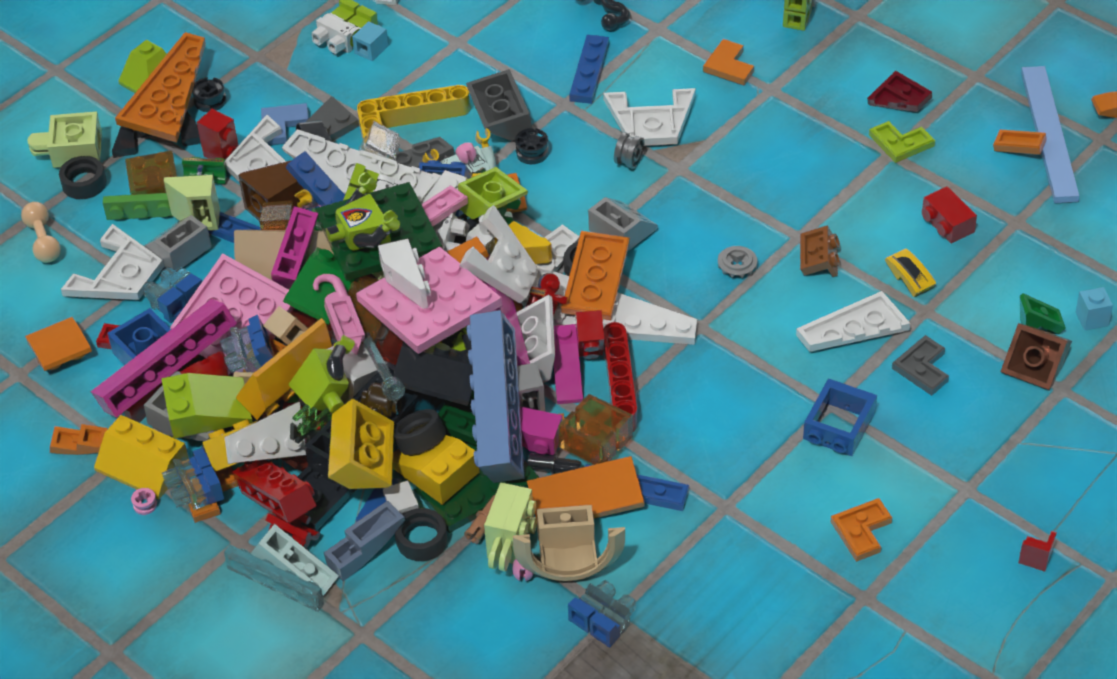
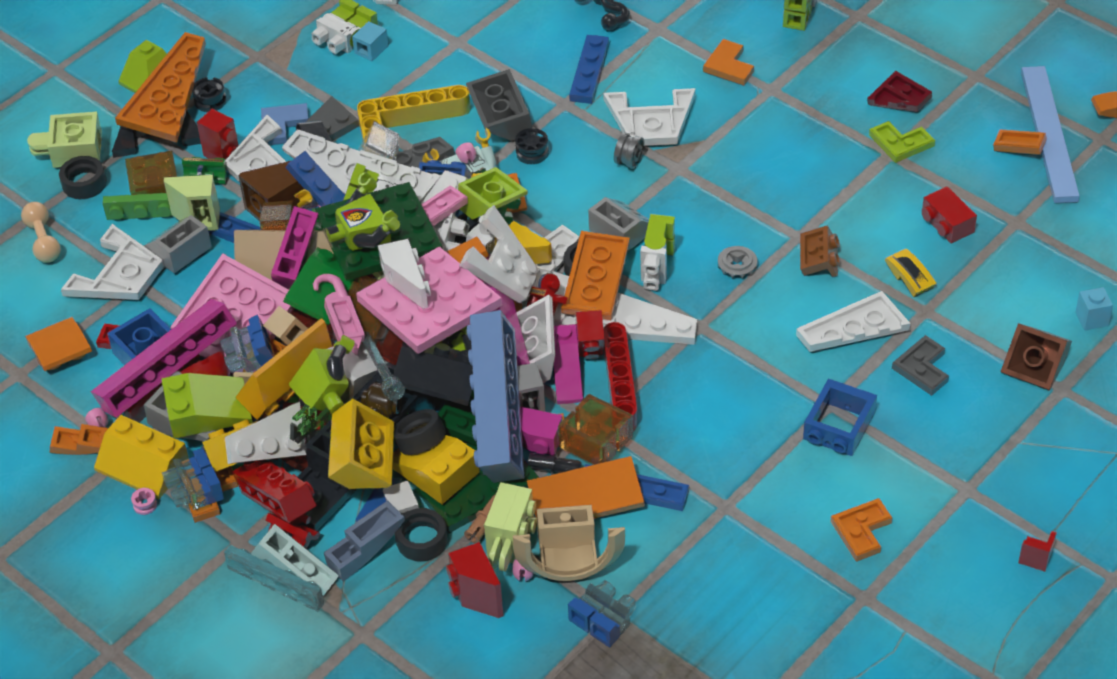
hips [143,267,202,323] -> none
green slope [1020,293,1066,334] -> none
none -> bright pink hinge [85,408,108,428]
none -> red slope [446,542,503,618]
none -> hips [640,214,675,290]

